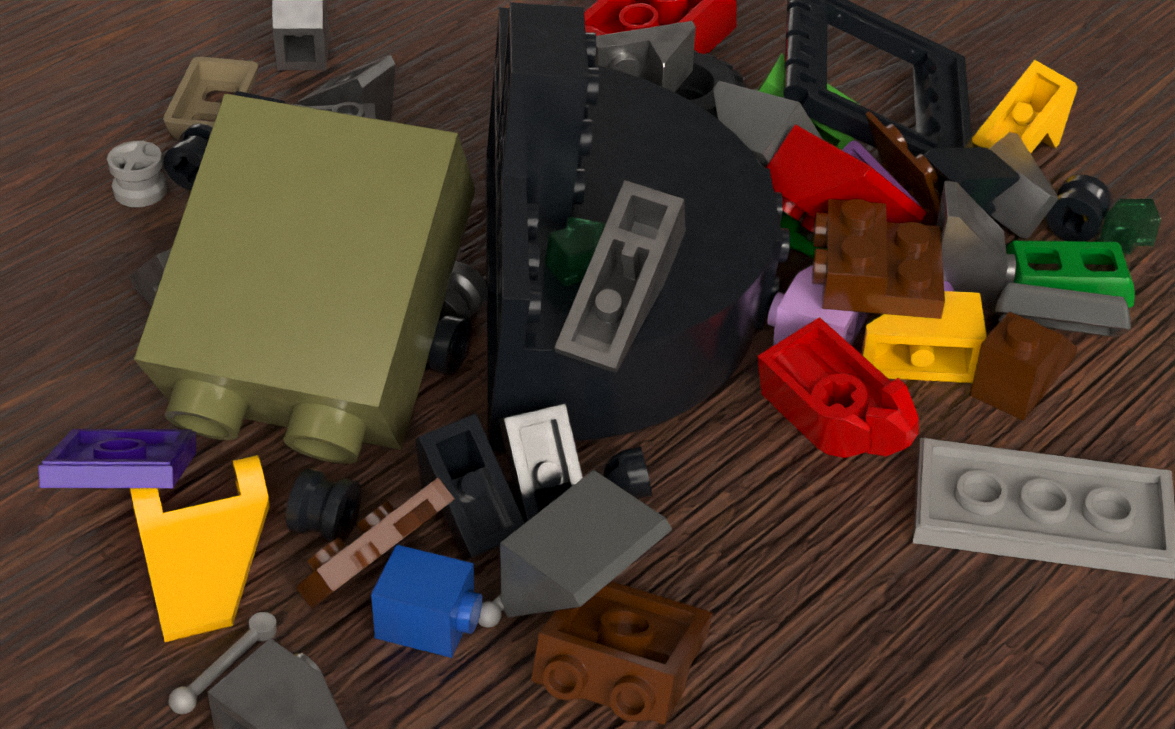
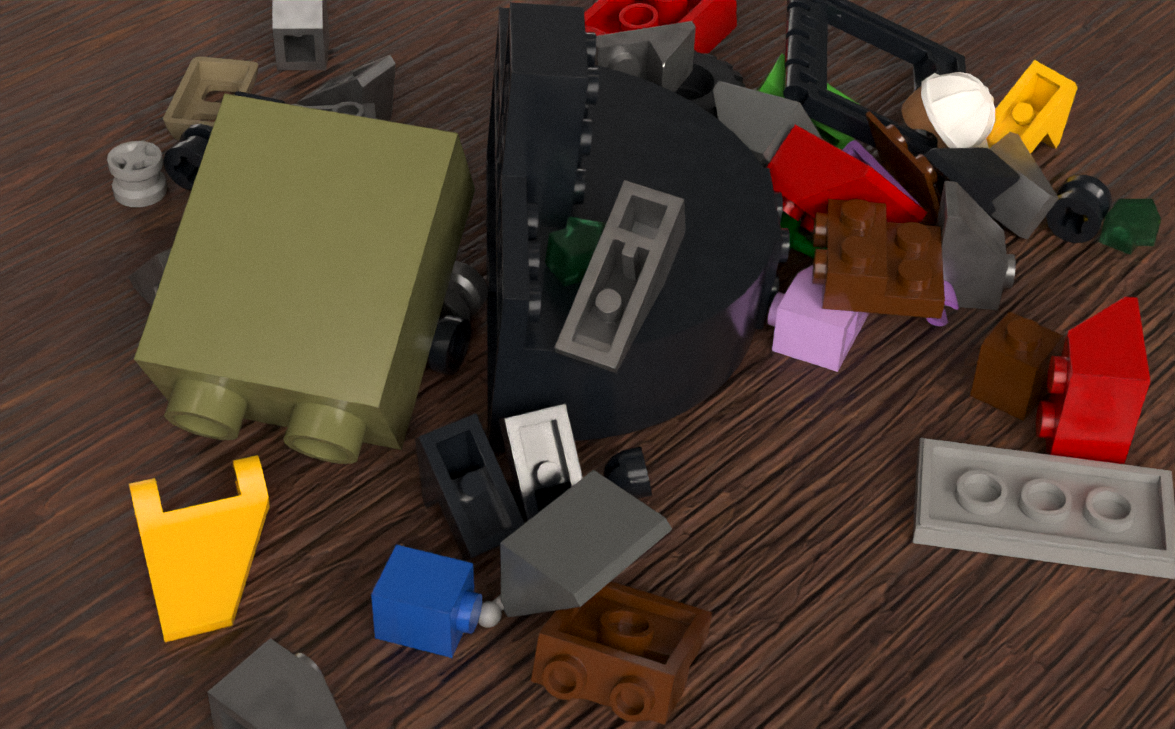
dark purple tile [38,429,197,488] -> none
light grey hinge [168,612,277,714] -> none
black wheel [286,468,362,542] -> none
reddish brown wing [296,477,454,608] -> none
red piece [757,317,919,458] -> none
yellow slope [861,291,987,383] -> none
dark grey piece [988,282,1131,337] -> none
green piece [1006,241,1135,308] -> none
none -> white piece [901,72,995,149]
none -> red slope [1036,296,1150,464]

